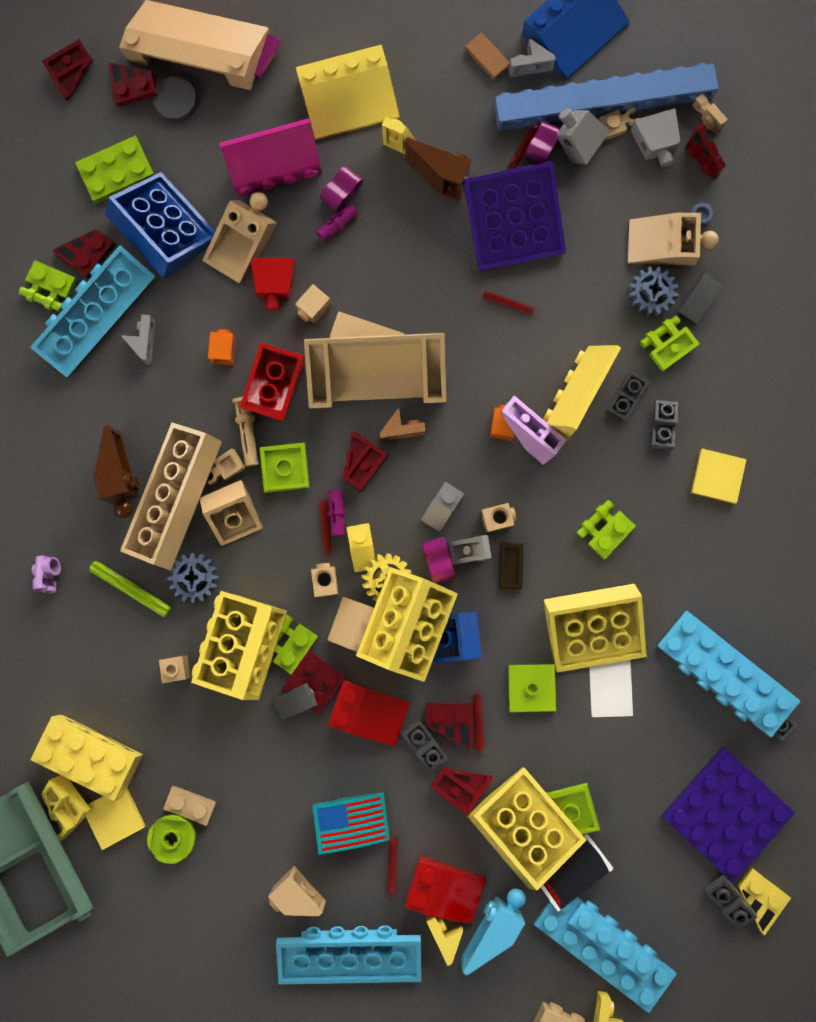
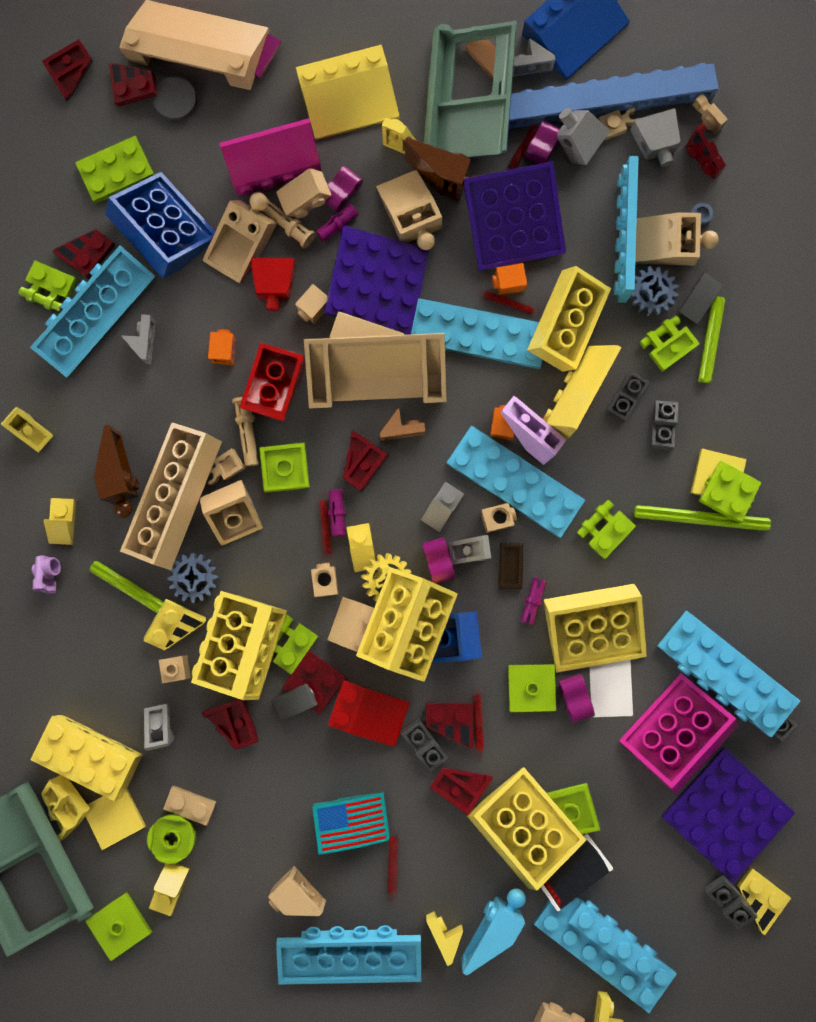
red slope [405,855,486,924] -> none
none -> light yellow slope [1,407,53,453]
none -> light yellow slope [44,498,76,545]
none -> lime plate [85,892,152,961]
none -> light yellow wing [144,599,206,651]
none -> light grey slope [144,704,175,751]
none -> light yellow slope [149,863,189,916]
none -> dark red wing [201,699,259,750]
none -> tan pin [262,199,316,249]
none -> tan brick [276,168,332,219]
none -> dark purple plate [324,225,429,335]
none -> tan slope [376,170,442,250]
none -> medium azure plate [411,298,542,369]
none -> sand green piece [423,21,517,159]
none -> medium azure plate [446,425,585,538]
none -> orange brick [492,263,527,295]
none -> magenta pin [520,577,547,625]
none -> light yellow brick [527,266,611,372]
none -> magenta axle [558,674,595,723]
none -> medium azure plate [614,156,639,303]
none -> dark pink slope [619,673,739,794]
none -> lime axle [634,505,771,531]
none -> lime axle [698,296,725,384]
none -> lime plate [699,461,762,523]

